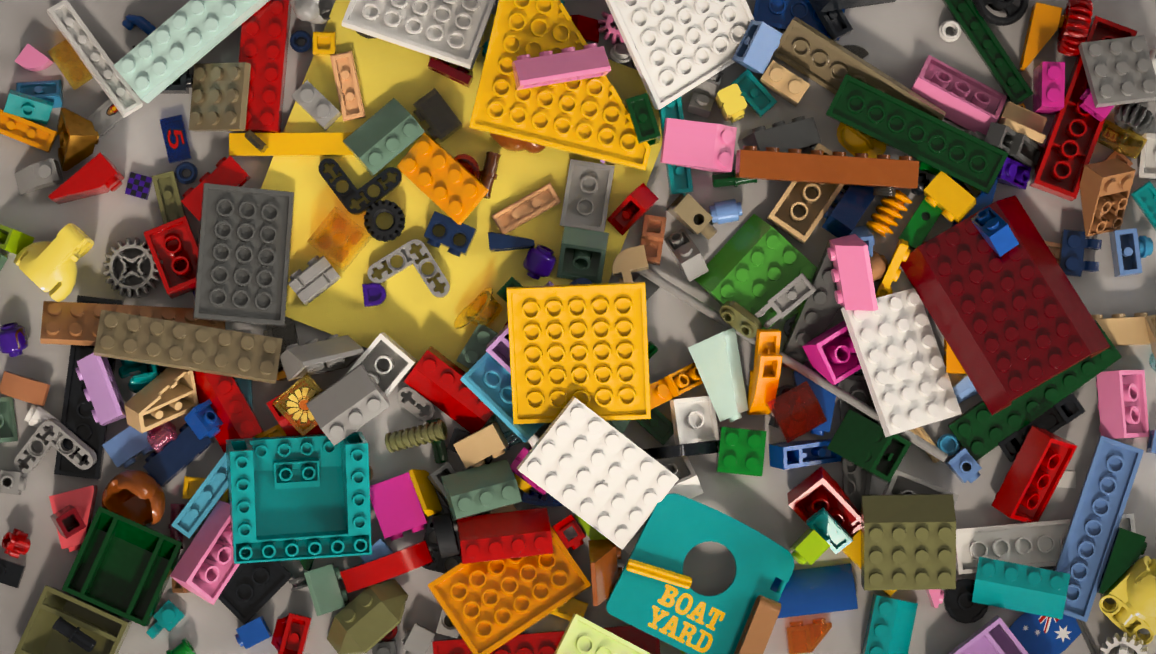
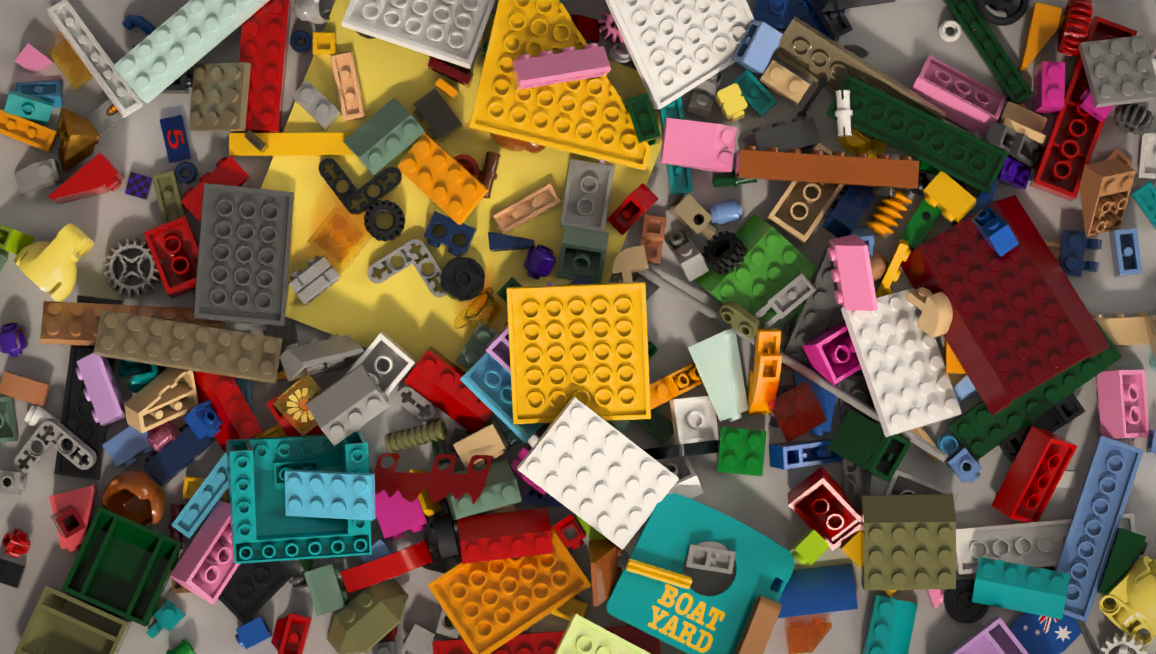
black axle [52,616,97,652] -> none
dark purple tile [362,283,386,307] -> none
yellow tile [514,473,532,493] -> none
teal plate [806,507,853,554] -> none
clear yellow slope [1097,119,1147,159] -> none
dark azure plate [1138,236,1153,258] -> none
none -> medium azure plate [285,469,376,521]
none -> red piece [374,453,492,504]
none -> light orange tile [435,78,458,100]
none -> black tile [440,257,485,302]
none -> light grey slope [686,544,736,574]
none -> black tyre [702,231,747,275]
none -> black hinge [797,79,828,117]
none -> white pin [835,90,853,137]
none -> tan brick [906,287,953,338]

